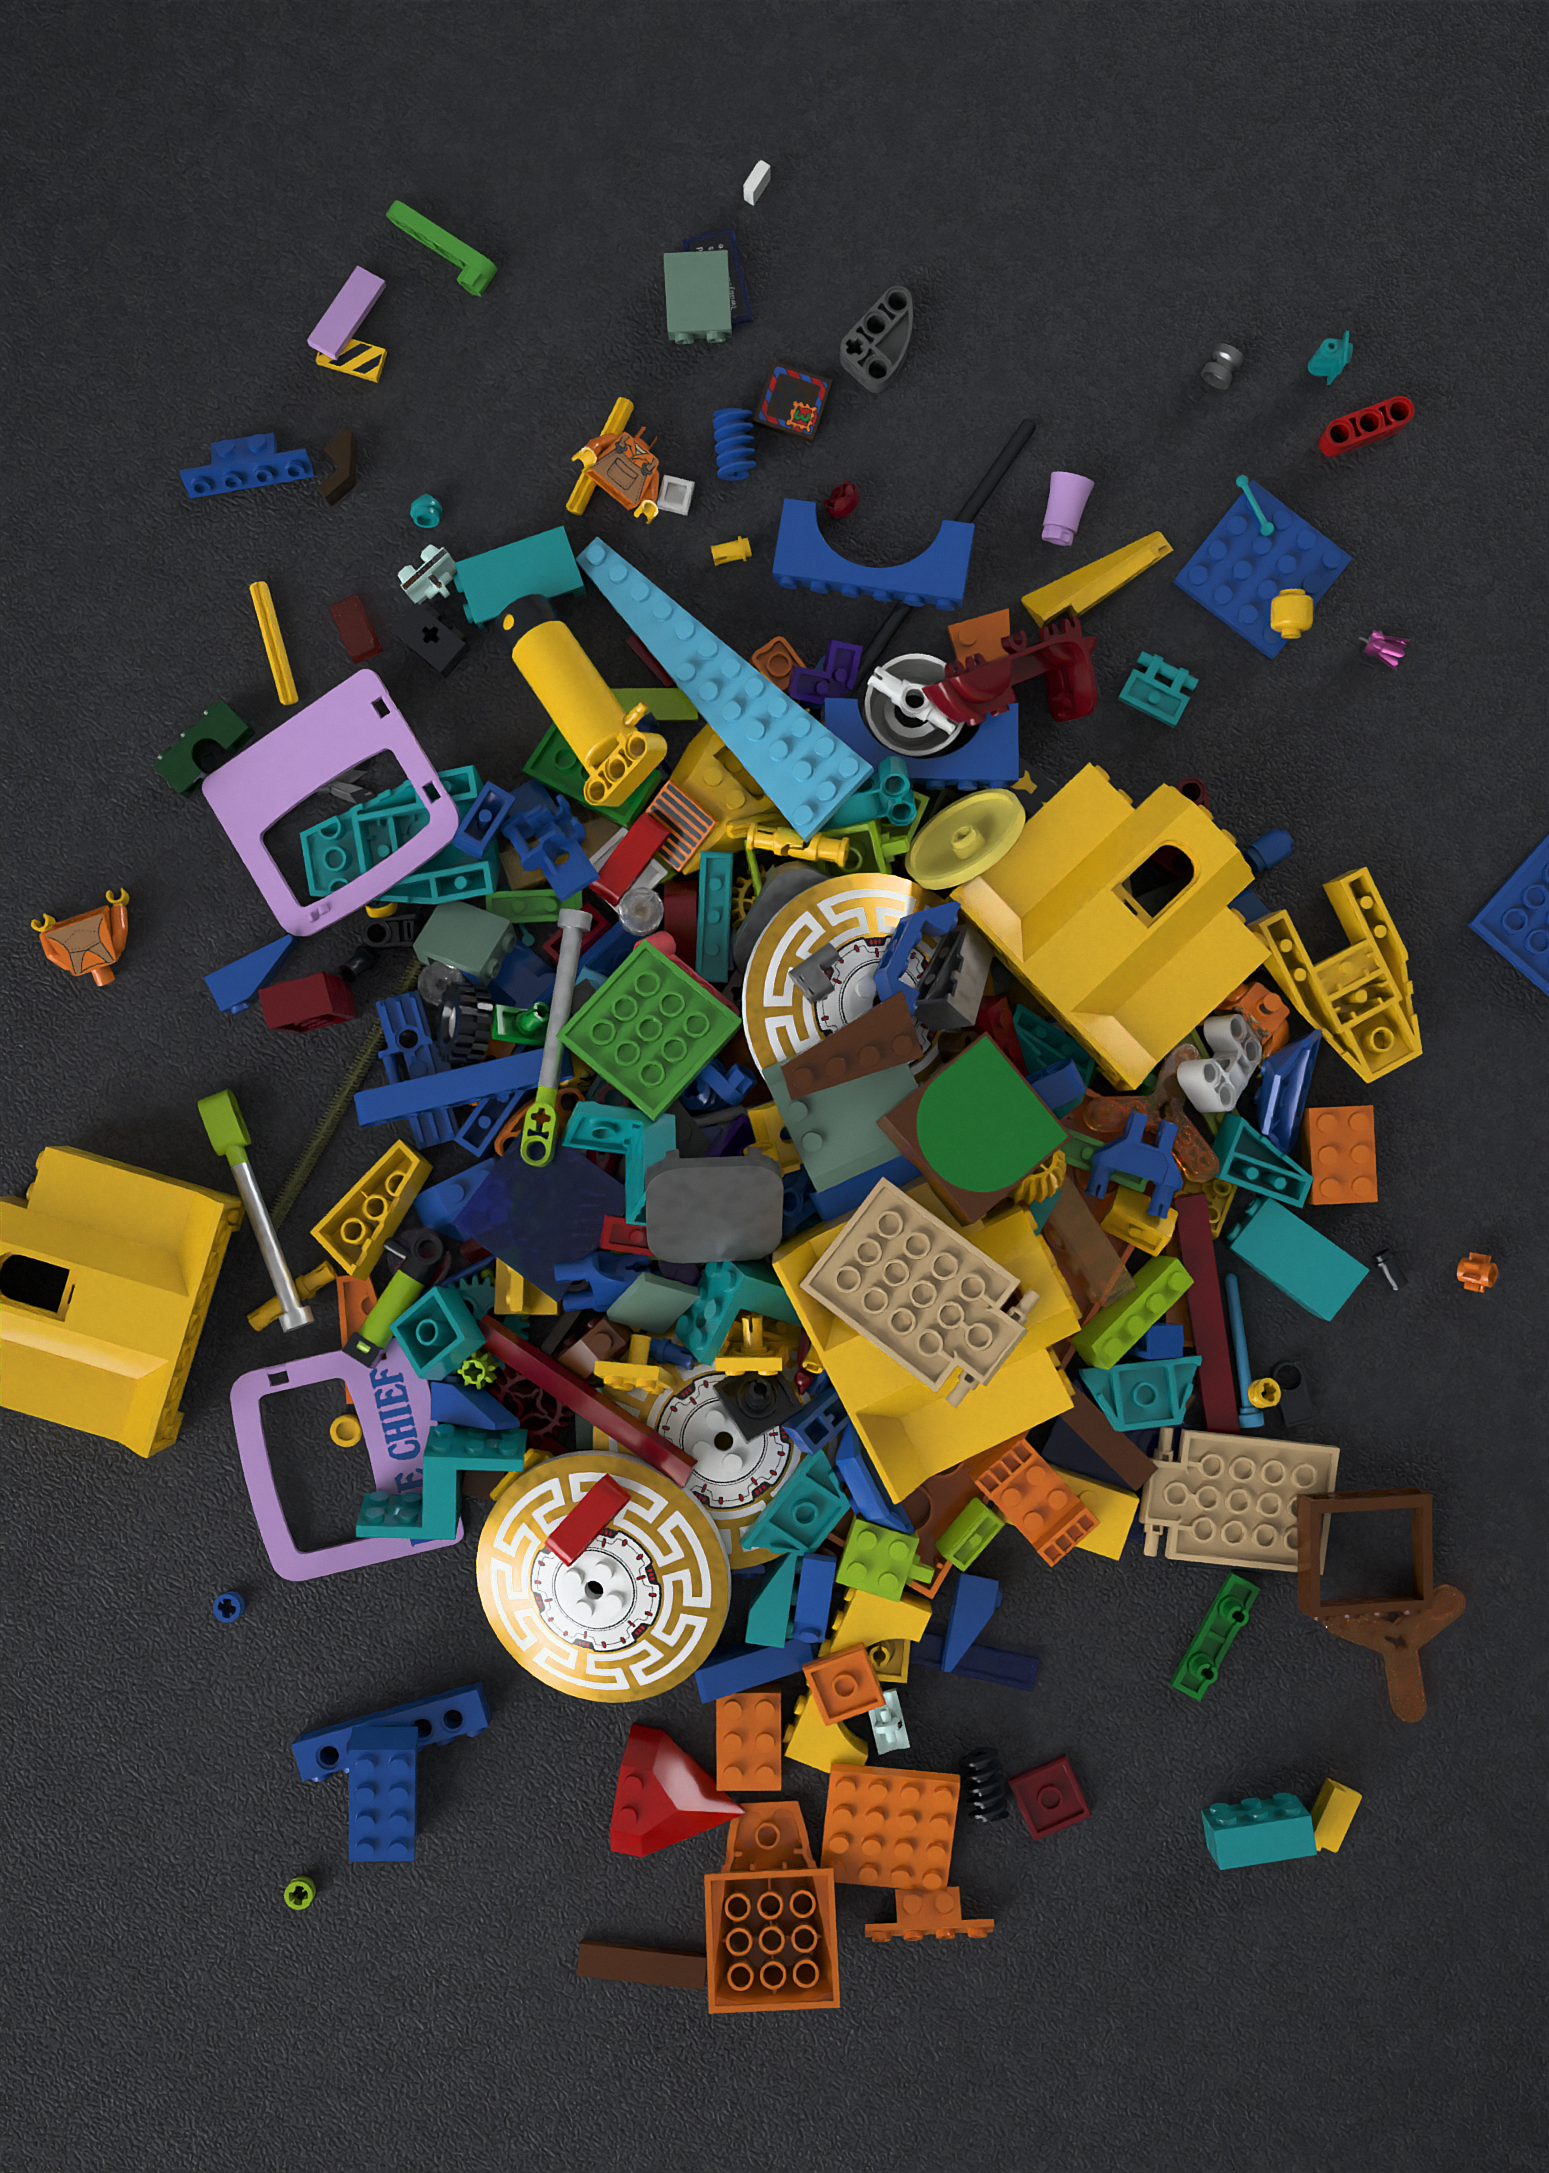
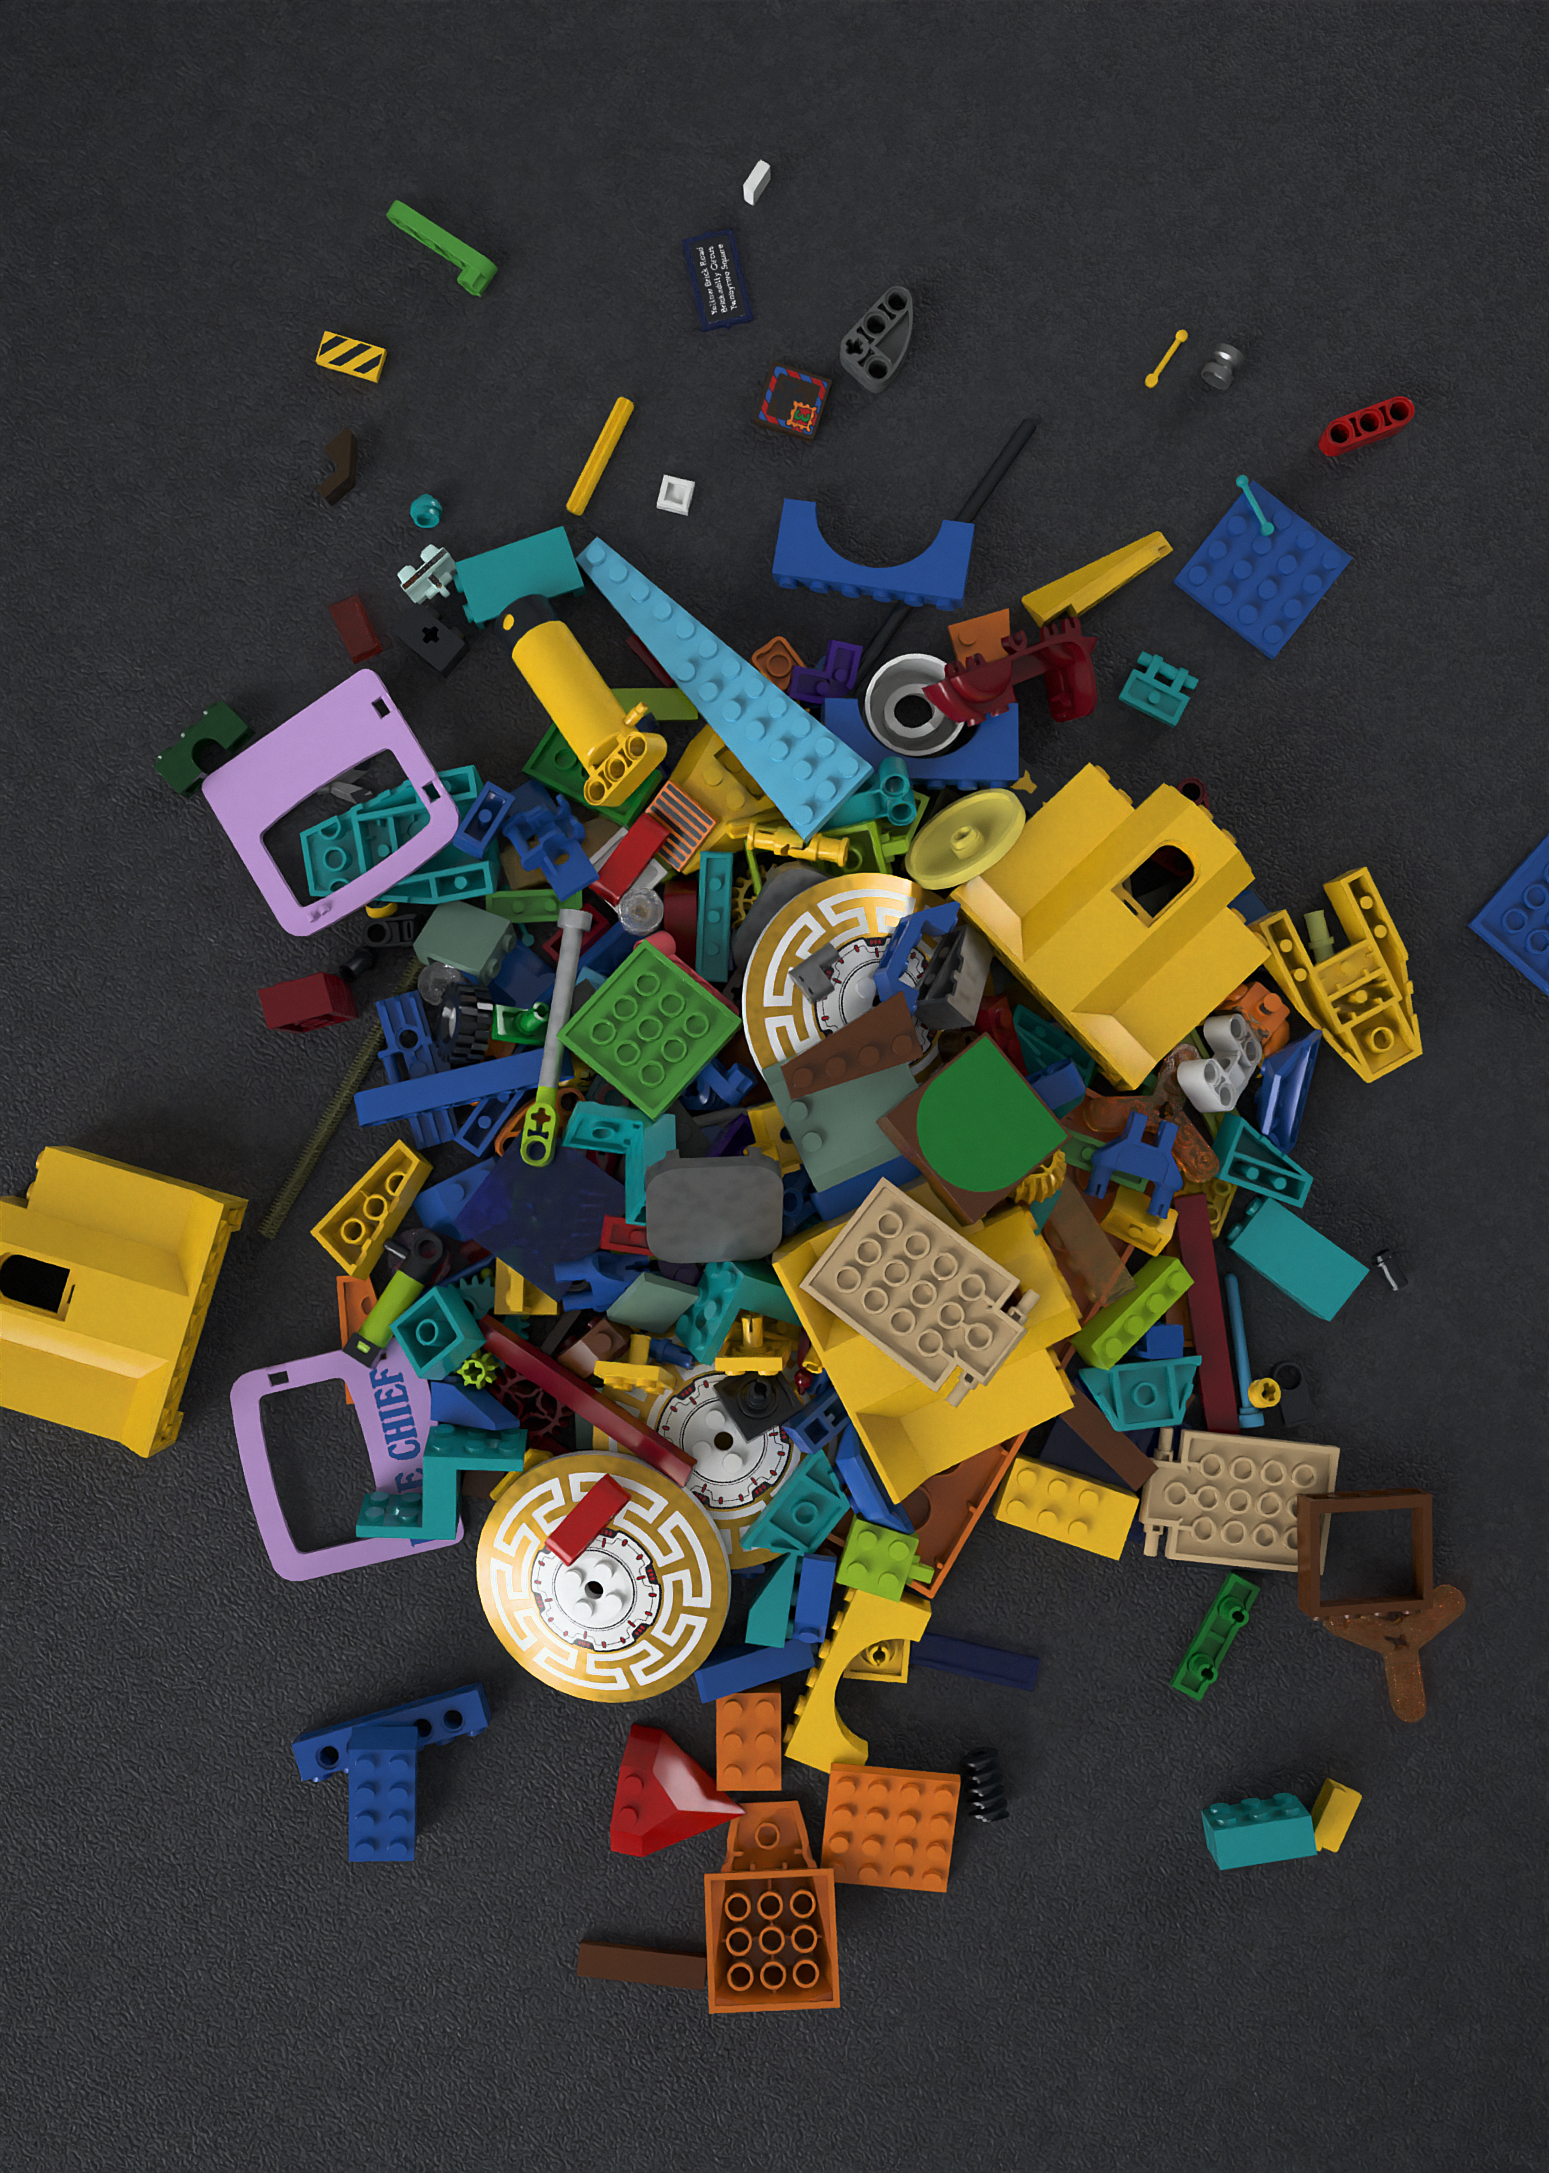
torso [31,888,129,986] -> none
blue bracket [180,432,314,499] -> none
piece [198,1088,315,1333] -> none
blue slope [204,934,299,1015] -> none
blue bush [213,1591,245,1623] -> none
yellow pin [247,1261,337,1332] -> none
yellow axle [250,581,298,705] -> none
lime bush [284,1876,316,1910] -> none
lavender tile [307,266,386,360] -> none
yellow tile [330,1414,363,1447] -> none
torso [571,427,659,524] -> none
sand green panel [664,250,732,344] -> none
yellow pin [711,536,752,566] -> none
blue piece [712,408,757,481] -> none
orange tile [802,1642,887,1726] -> none
dark red plate [824,480,859,518] -> none
orange bracket [865,1886,994,1942] -> none
white pin [867,666,958,735] -> none
light aqua hips [868,1688,910,1755] -> none
lime slope [934,1497,1006,1572] -> none
blue slope [941,1573,1003,1673] -> none
orange plate [968,1434,1100,1567] -> none
dark red tile [1007,1754,1093,1841] -> none
lavender plant [1042,471,1095,546] -> none
blue brick [1244,828,1294,873] -> none
yellow head [1270,589,1313,639] -> none
orange brick [1300,1105,1378,1205] -> none
teal hinge [1308,331,1353,385] -> none
flat silver piece [1359,630,1411,671] -> none
orange gear [1457,1252,1498,1293] -> none
none -> yellow hinge [1145,329,1188,388]
none -> yellowish green pin [1303,910,1335,963]

